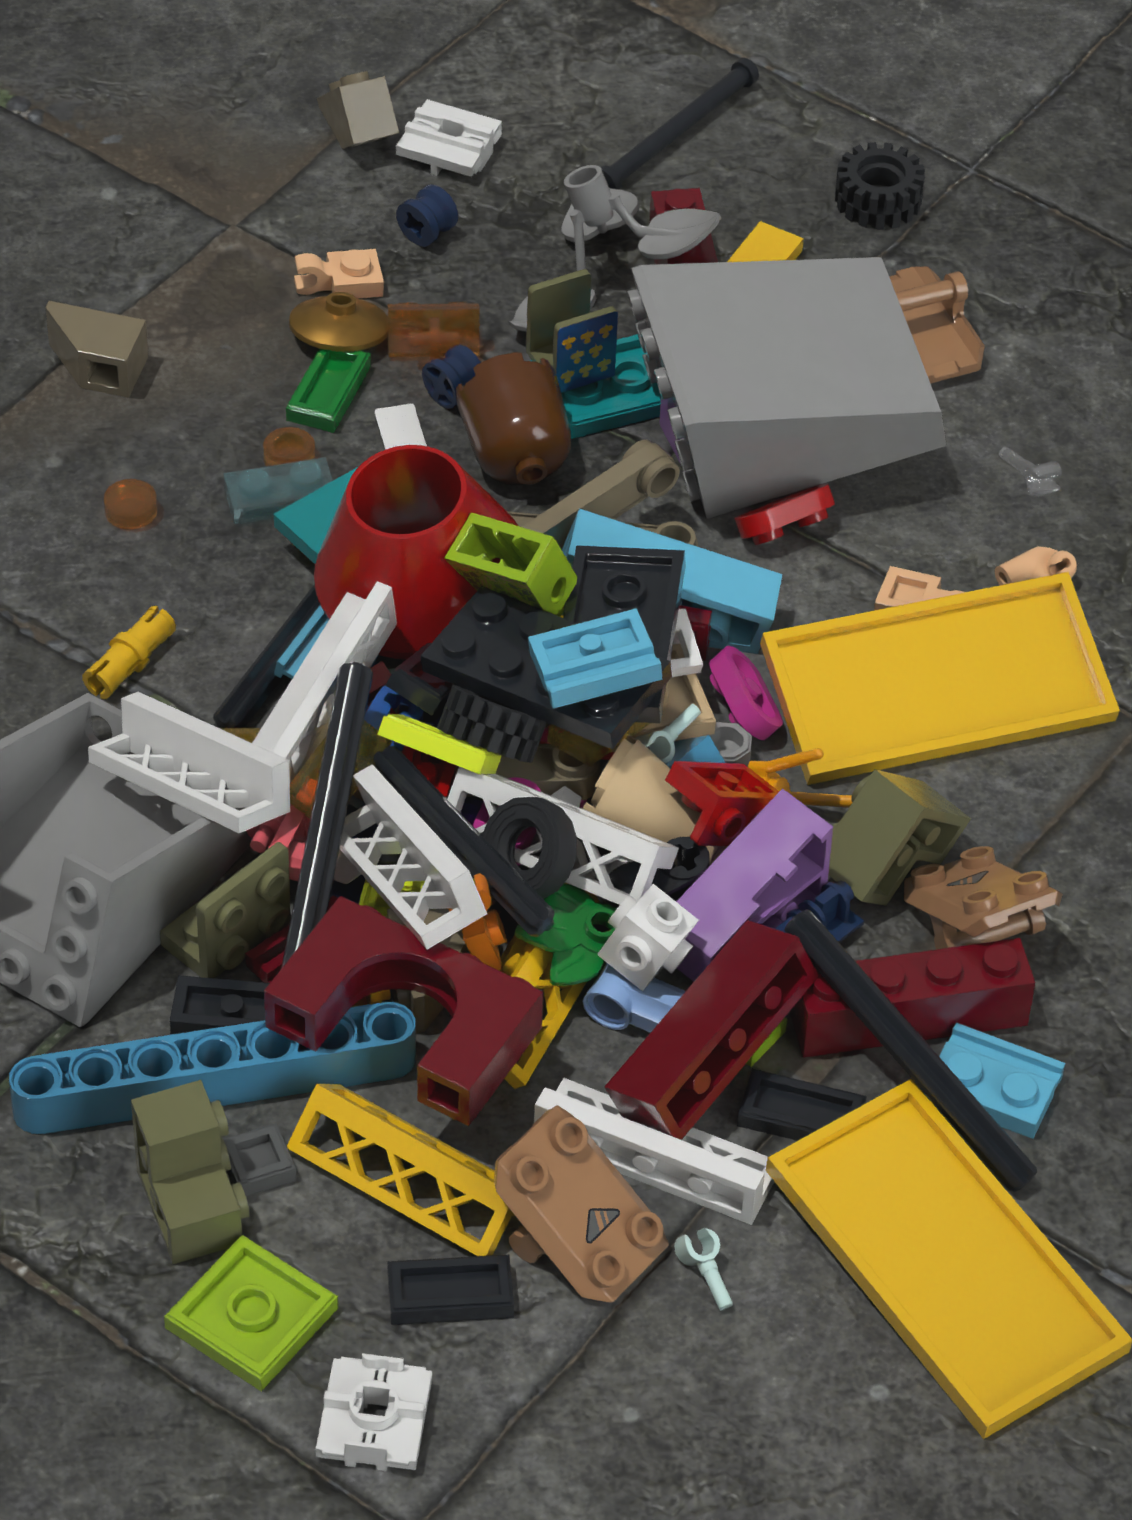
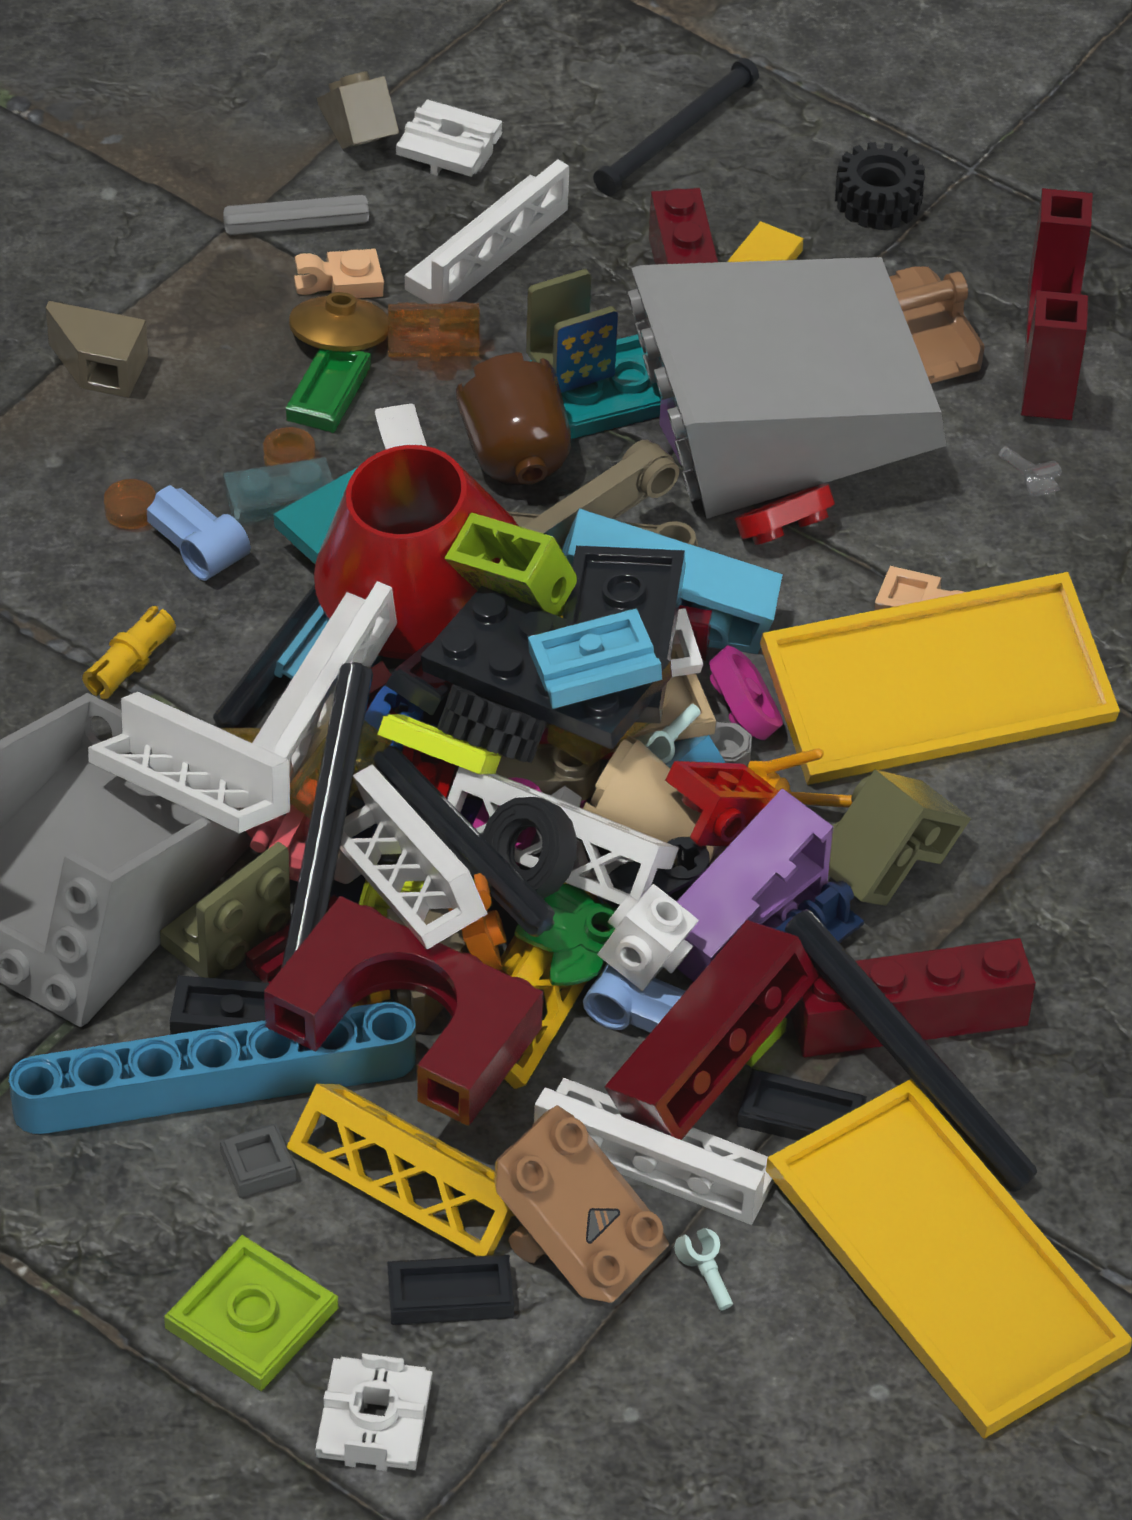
olive brick [131,1080,249,1264] -> none
dark blue wheel [396,184,459,247] -> none
dark blue wheel [422,345,481,409] -> none
light grey plant [509,165,722,332] -> none
medium nougat shield [904,846,1063,949] -> none
medium azure plate [924,1023,1065,1139] -> none
light nougat arm [995,546,1077,585] -> none
none -> light blue piece [147,485,251,581]
none -> light grey axle [223,194,369,235]
none -> white fence [405,159,569,312]
none -> dark red arch [1021,188,1093,420]

